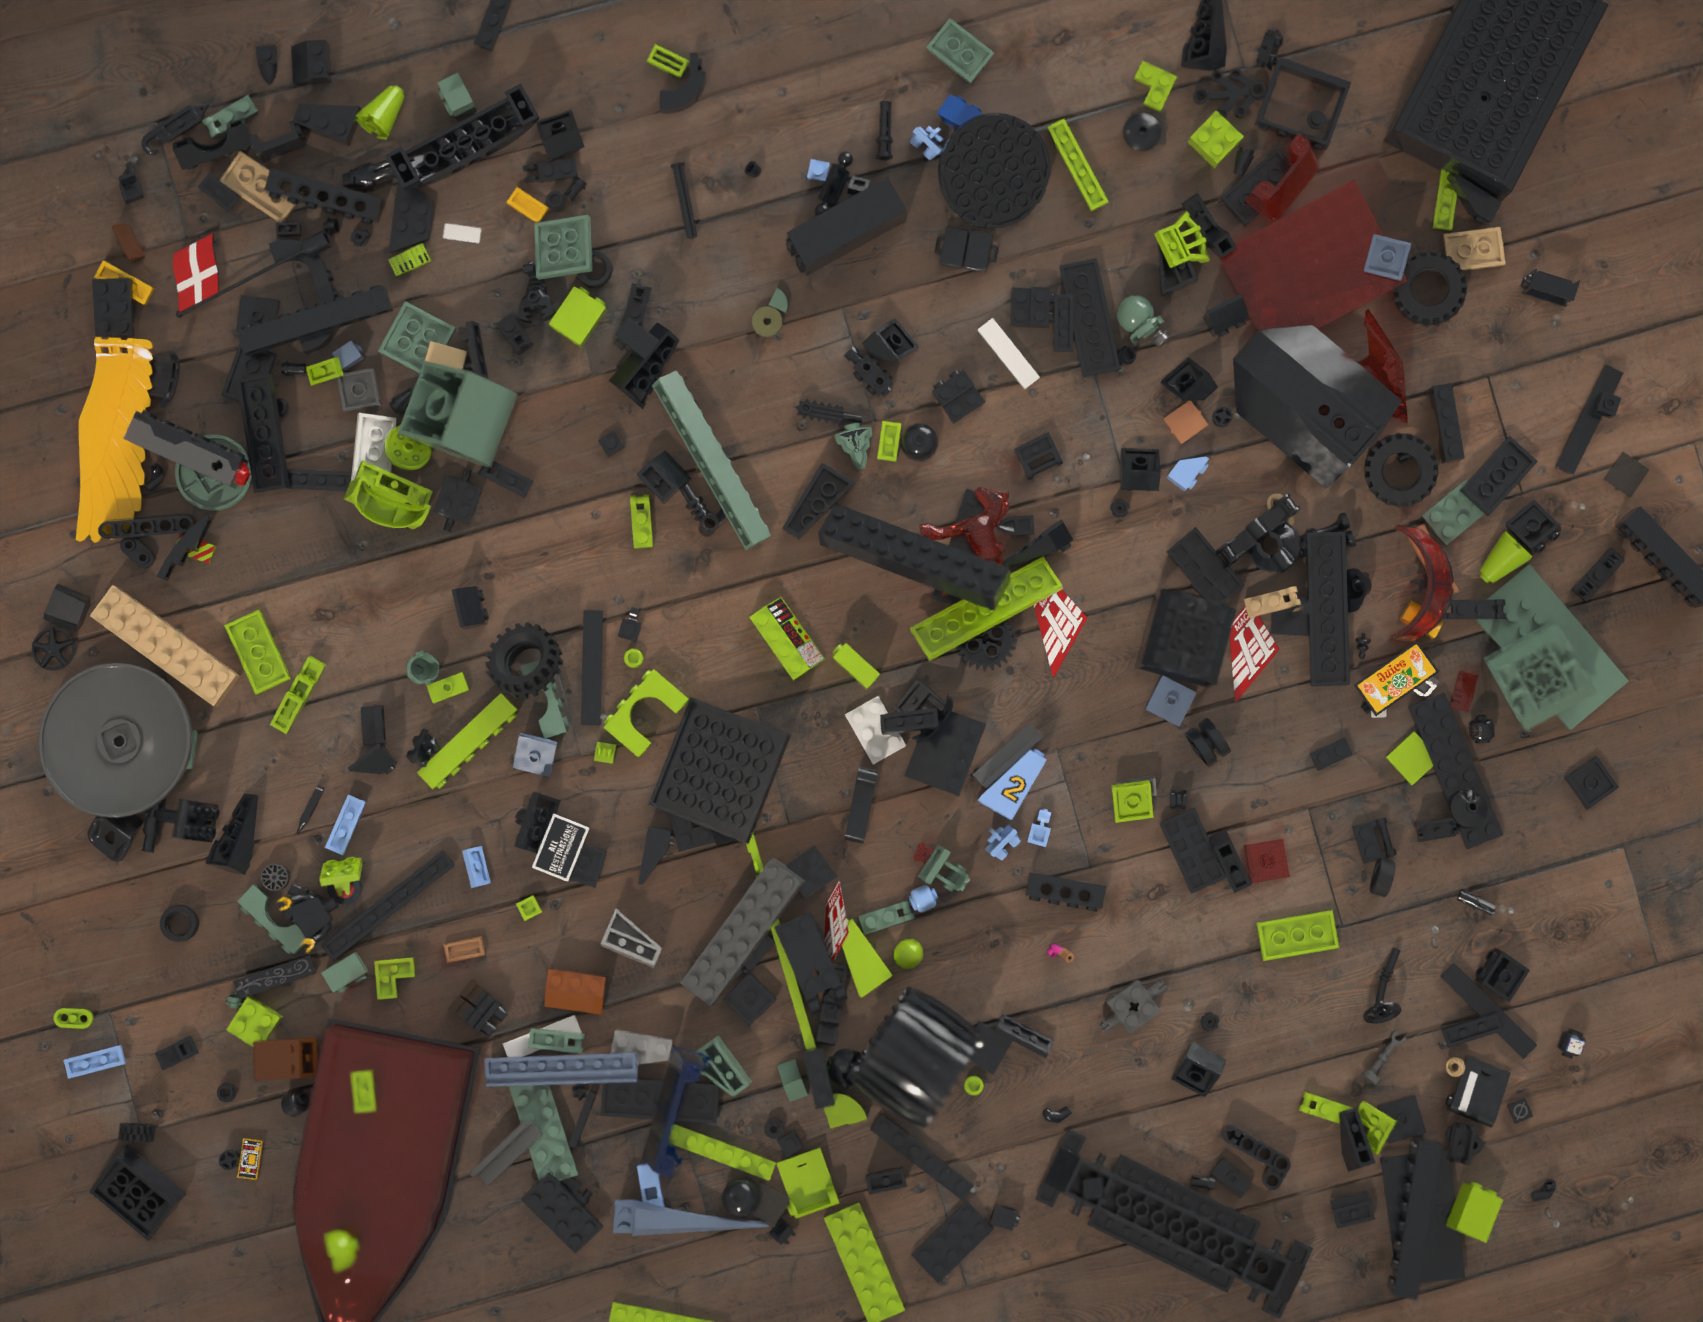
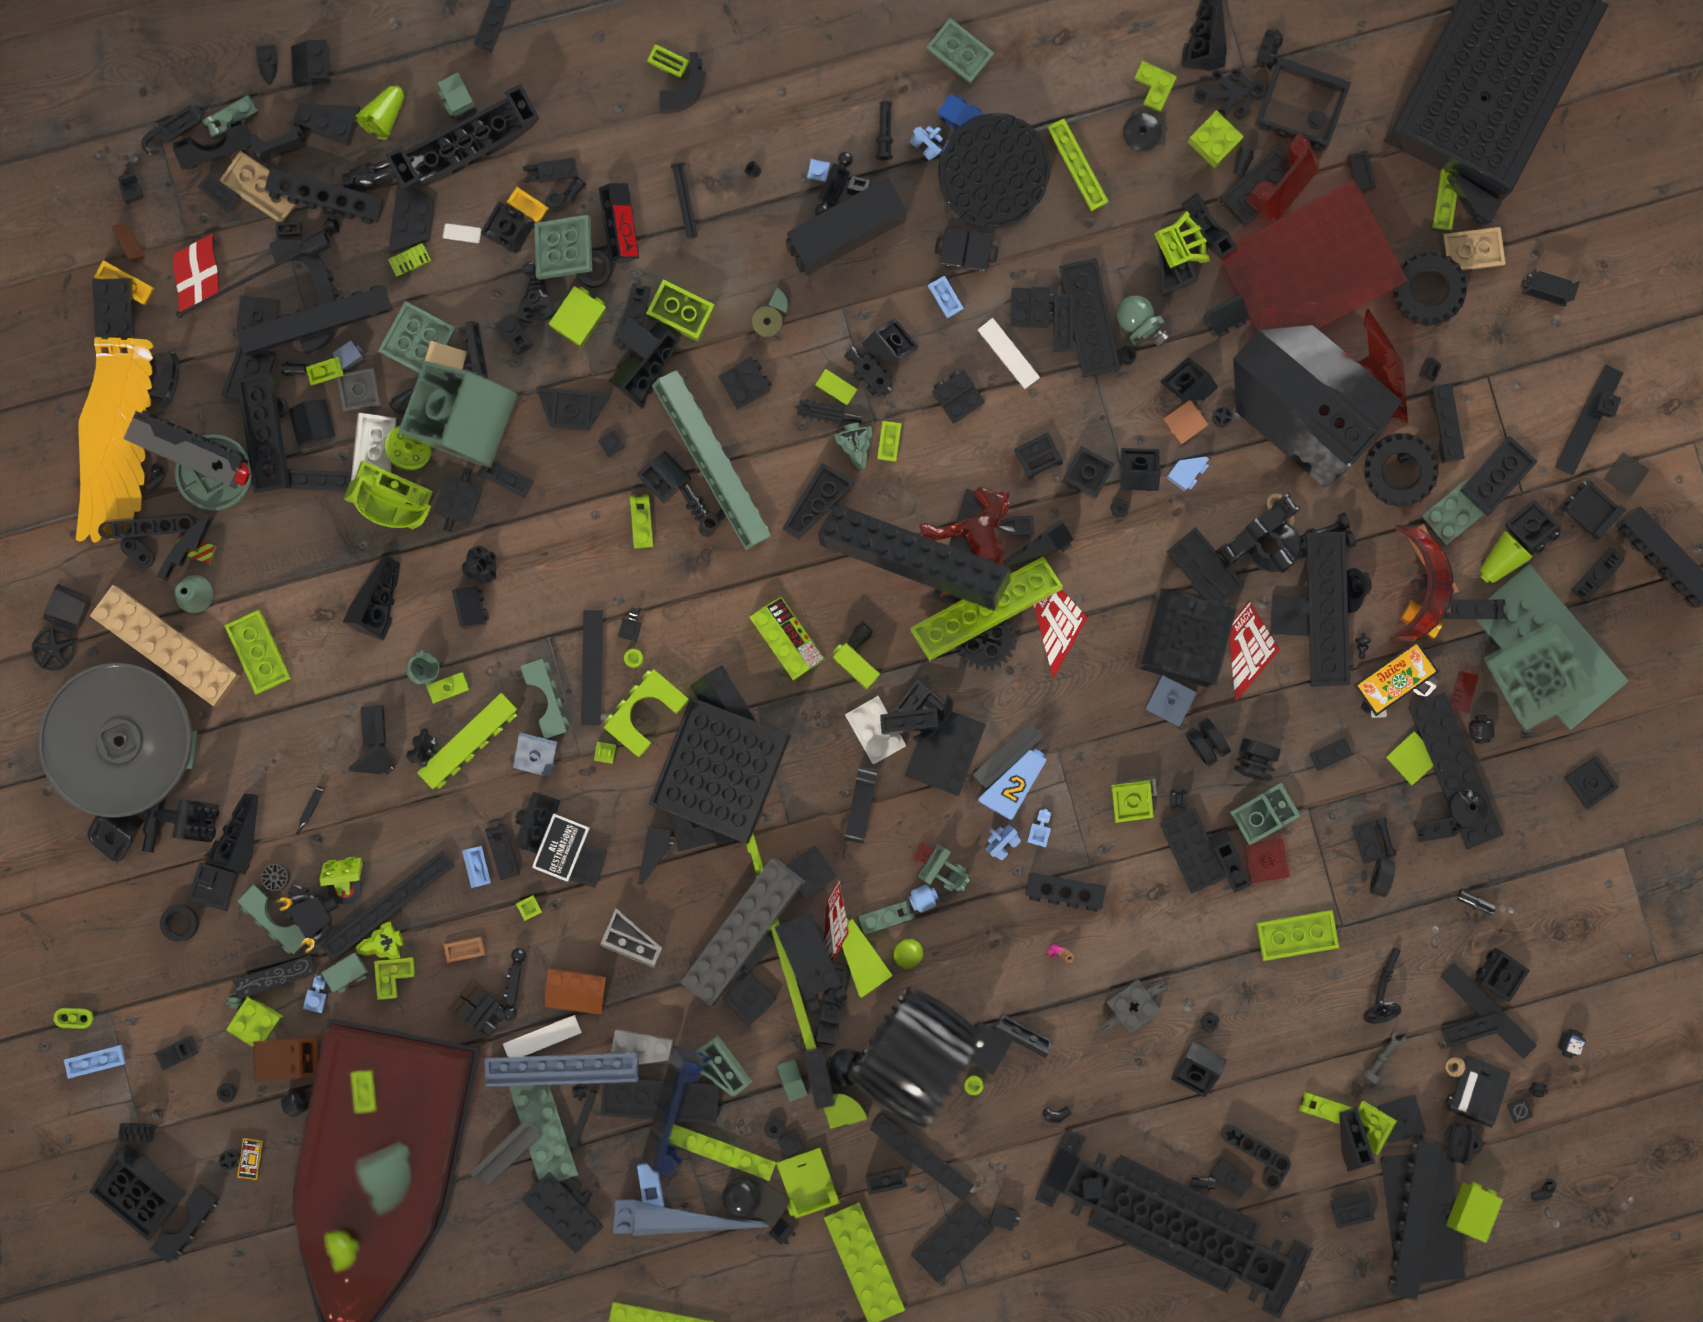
lime slope [270,655,326,734] -> none
light blue plate [325,794,367,855] -> none
black plate [350,228,369,247] -> none
black tyre [485,622,563,699] -> none
sand green plate [528,1028,585,1053] -> none
black slope [536,110,585,160] -> none
black cylinder [901,423,938,462] -> none
tan plate [1244,586,1301,618] -> none
sand blue plate [1364,234,1411,281] -> none
none -> black arch [150,1184,219,1263]
none -> sand green cone [175,575,214,614]
none -> black plate [187,863,237,912]
none -> black slope [289,399,336,446]
none -> light blue plate [303,975,328,1013]
none -> black wedge [343,555,400,641]
none -> lime rock [355,921,403,960]
none -> sand green brick [356,1141,412,1216]
none -> black plate [462,546,497,584]
none -> black slope [481,202,534,253]
none -> black plate [485,823,520,880]
none -> black plate [503,948,526,1021]
none -> black wing [536,387,610,431]
none -> black brick [599,183,639,263]
none -> lime brick [646,279,716,342]
none -> black wedge [690,665,756,722]
none -> black plate [718,357,771,410]
none -> lime tile [815,369,858,406]
none -> black cone [847,622,873,651]
none -> light blue plate [928,276,964,319]
none -> black brick [1062,446,1115,500]
none -> sand green slope [1230,782,1301,846]
none -> black wheel [1233,738,1281,781]
none -> black tile [1348,150,1376,192]
none -> black slope [1418,357,1442,382]
none -> black plate [1529,1083,1549,1098]
none -> black panel [1562,479,1626,540]

